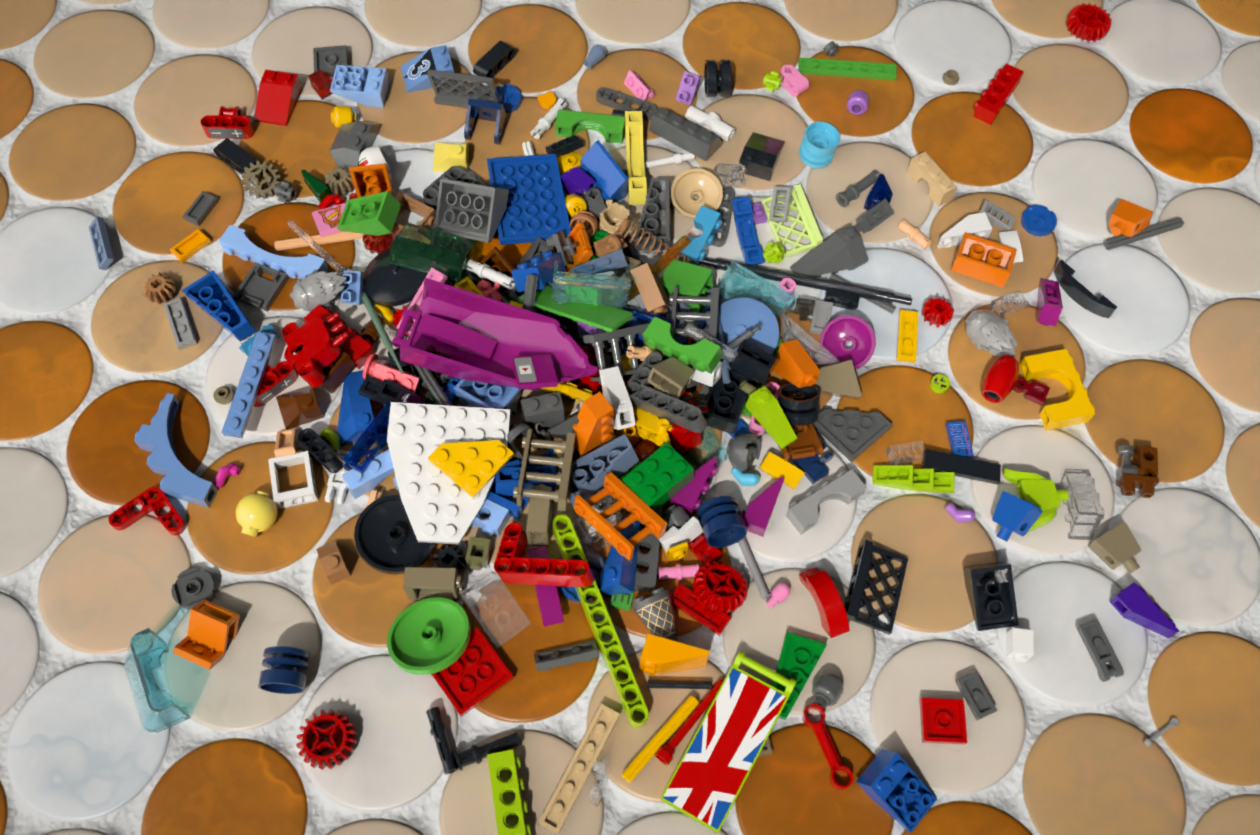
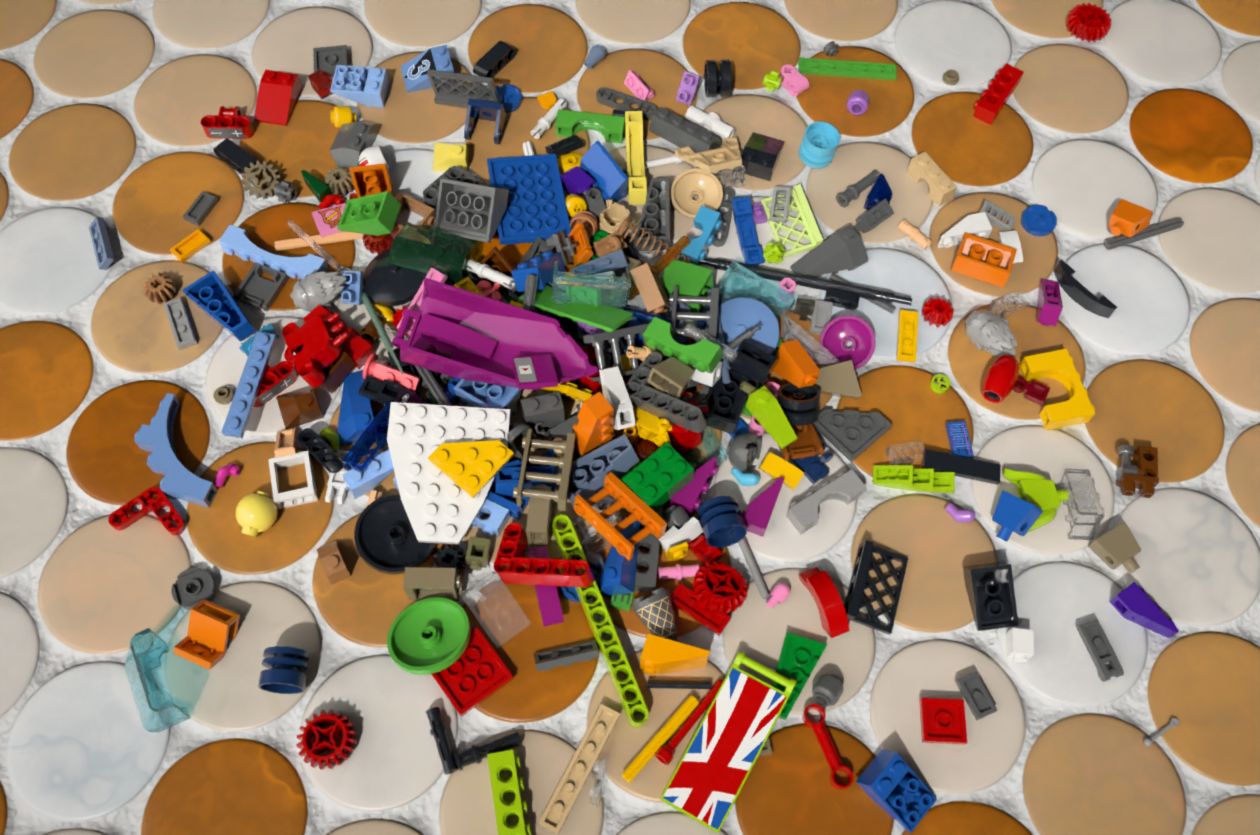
none -> tan wing [674,136,742,173]

